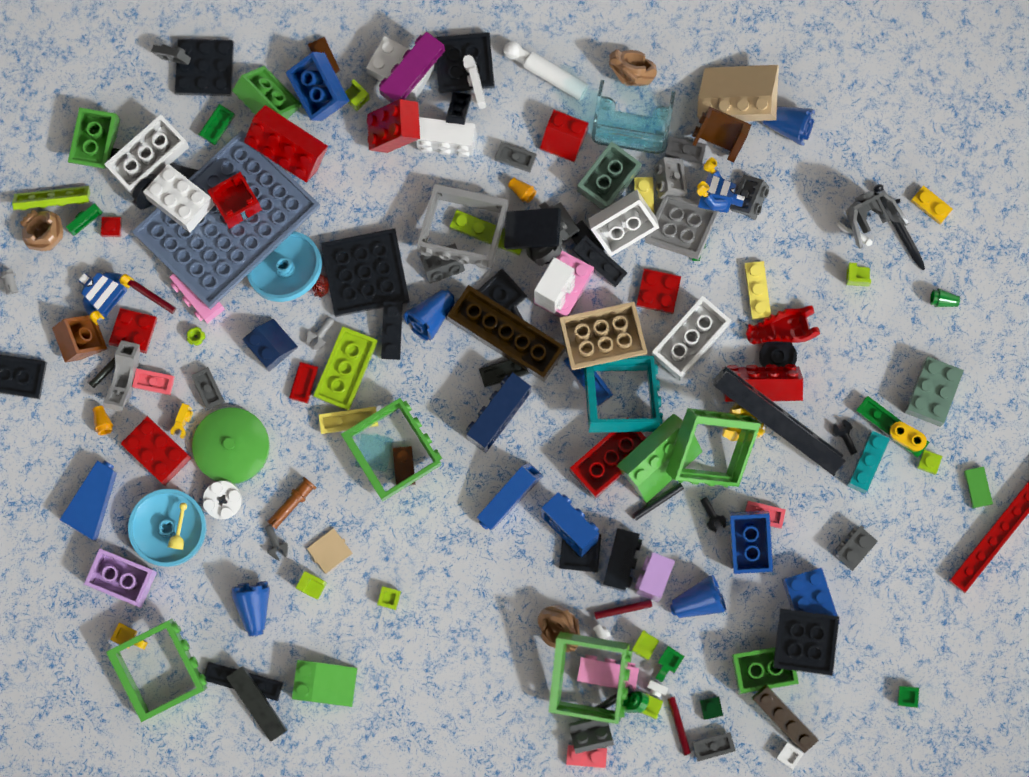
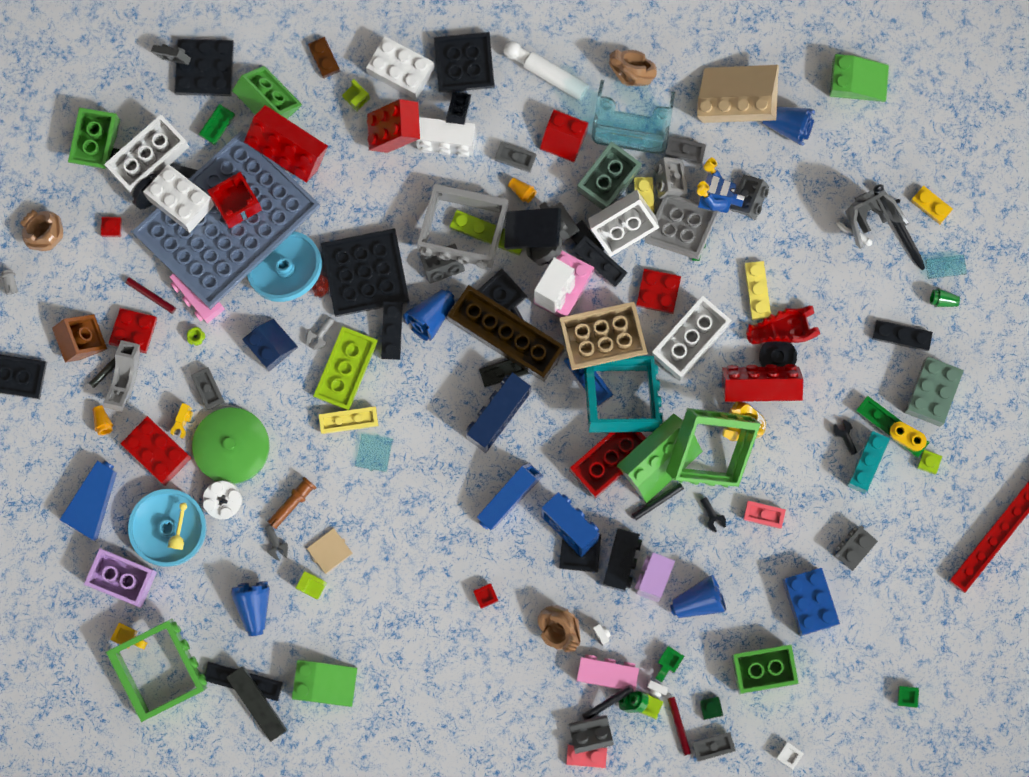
lime plate [12,186,90,210] -> none
green plate [66,203,102,236] -> none
torso [79,272,134,325] -> none
coral plate [132,368,175,396] -> none
blue brick [285,52,349,121] -> none
red tile [289,362,319,404] -> none
bright green window [341,398,443,502] -> none
lime plate [377,586,401,610] -> none
magenta brick [379,31,445,103] -> none
reddish brown plate [393,446,416,486] -> none
white hinge [463,55,487,109] -> none
bright green window [549,632,632,724] -> none
dark red bar [594,599,653,619] -> none
lime panel [631,630,659,661] -> none
reddish brown panel [692,107,751,163] -> none
black tile [712,366,846,476] -> none
blue brick [730,510,773,574] -> none
dark brown plate [752,684,819,753] -> none
black plate [773,608,840,676] -> none
lime panel [846,263,871,287] -> none
bright green tile [964,467,993,509] -> none
none -> red plate [473,583,499,609]
none -> bright green slope [830,54,889,102]
none -> black plate [872,320,933,352]
none -> clear light blue plate [925,255,967,279]

